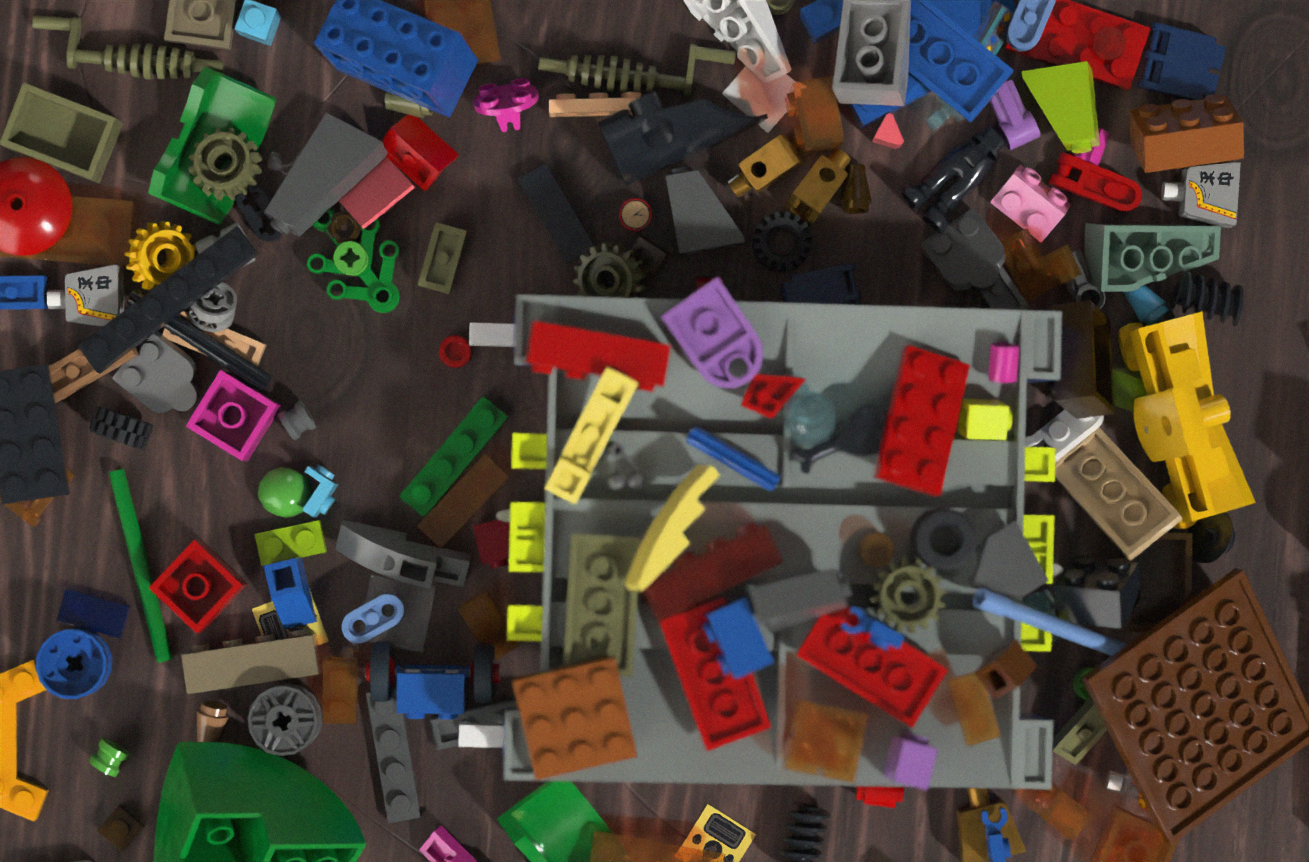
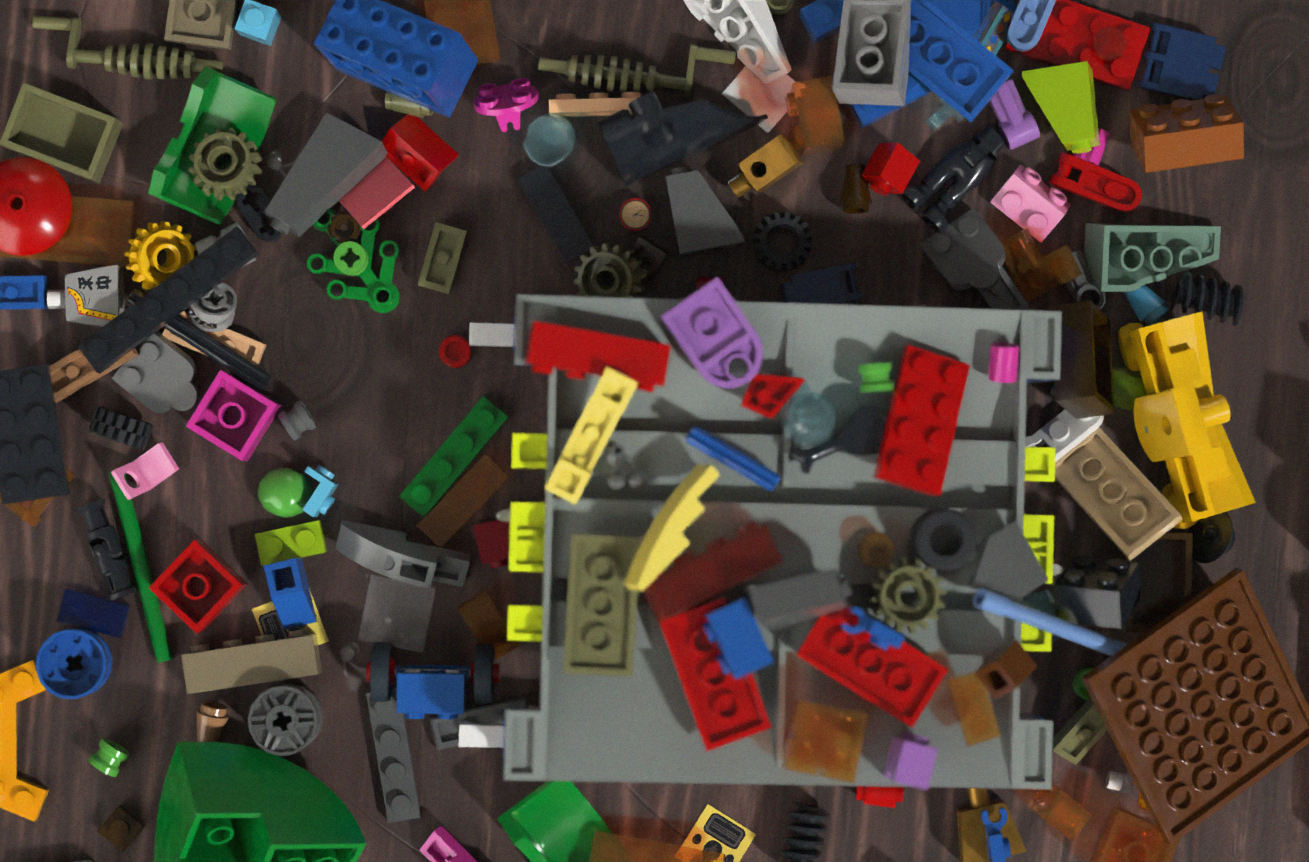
clear orange plate [323,657,358,725] -> none
medium blue plate [342,594,405,643] -> none
dark orange plate [512,655,638,780] -> none
pearl gold torso [784,148,851,227] -> none
coral slope [872,113,904,149] -> none
neon yellow brick [957,399,1012,440] -> none
light grey torso [1161,162,1241,228] -> none
none -> black piece [77,499,137,601]
none -> bright pink bracket [111,442,179,500]
none -> clear light blue hair [523,113,575,167]
none -> bright green wheel [858,362,894,393]
none -> red brick [861,142,920,196]

